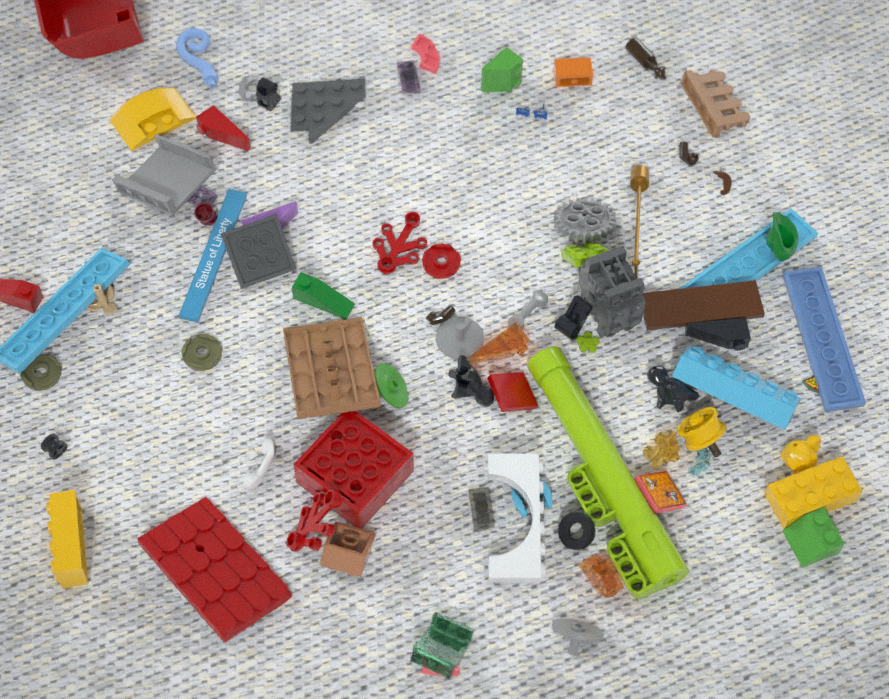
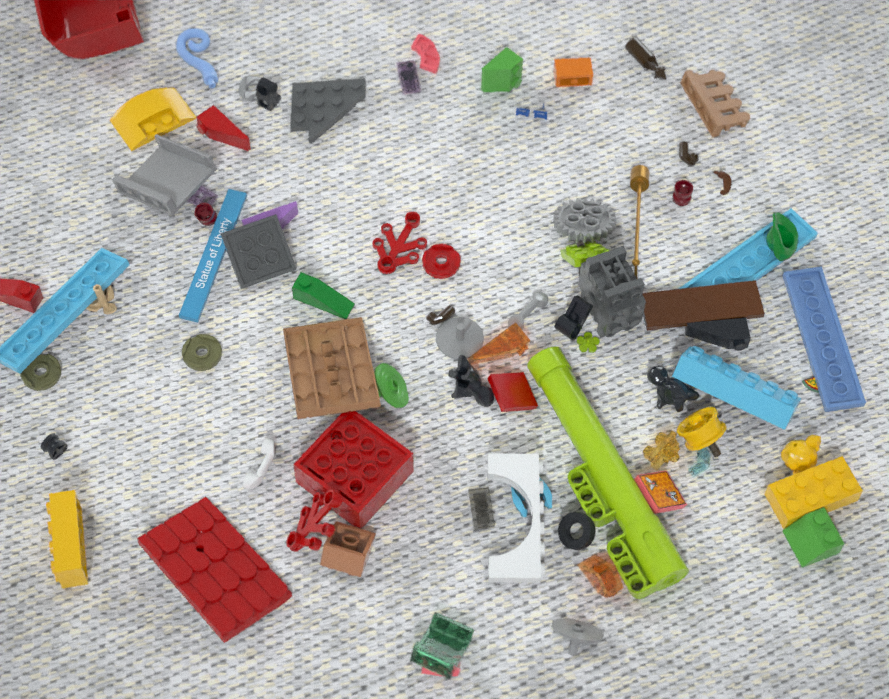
none -> dark red wheel [672,180,693,206]

